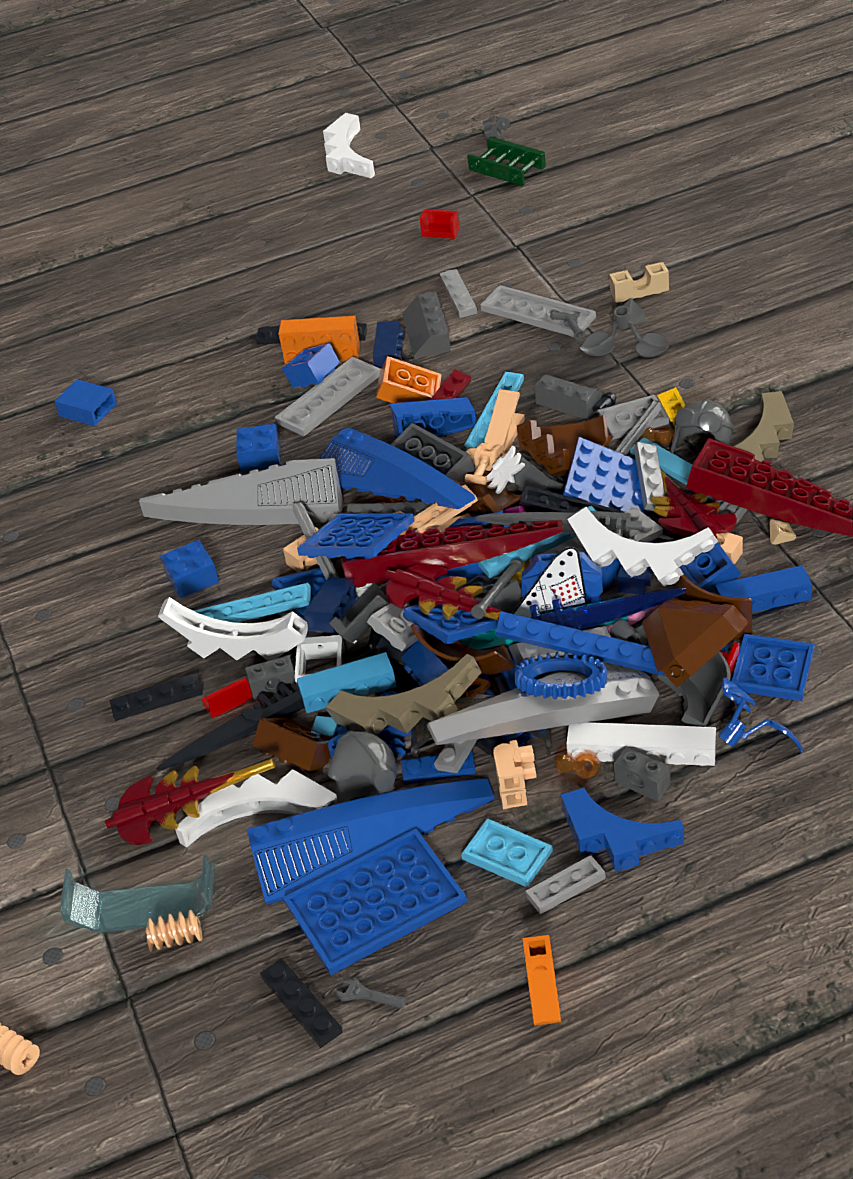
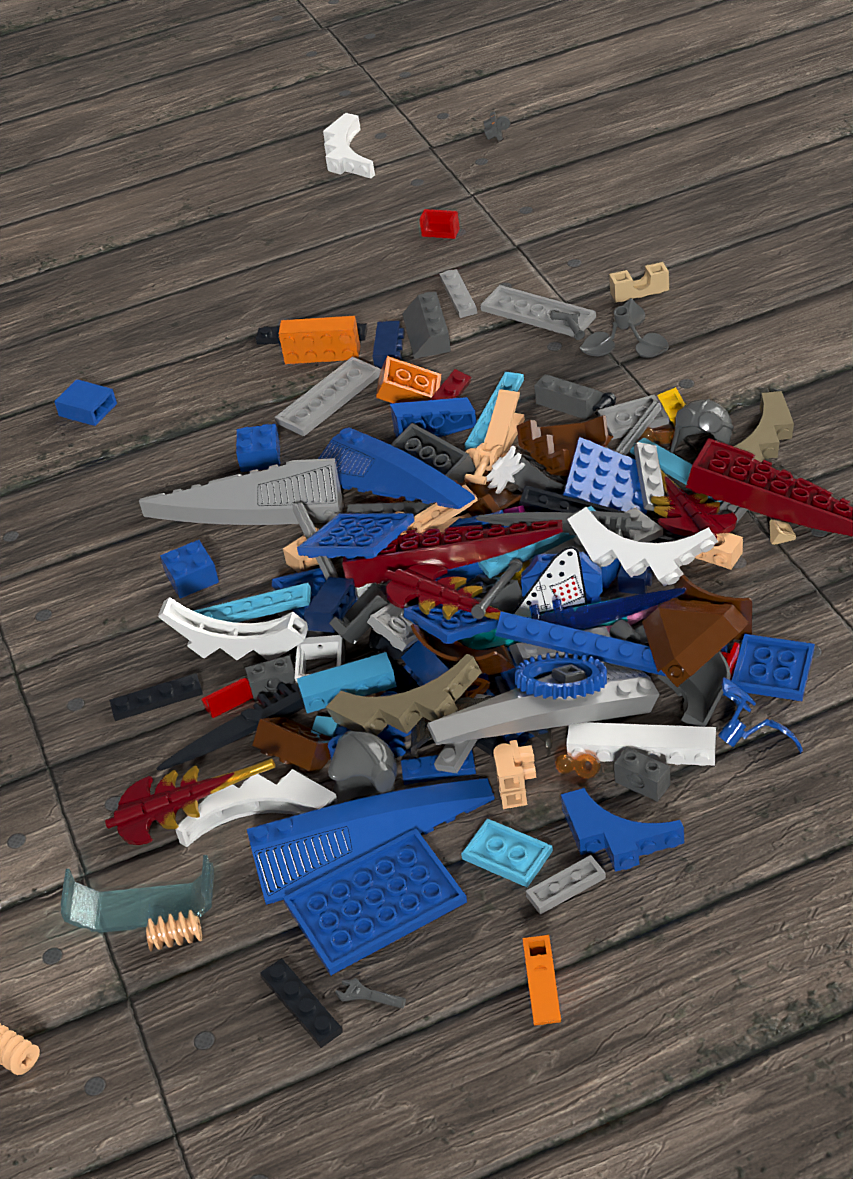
blue brick [282,343,340,388] -> none
dark green fence [467,137,546,186] -> none
blue brick [680,542,742,594] -> none
blue brick [715,566,812,612] -> none
none -> dark grey tile [552,664,585,684]

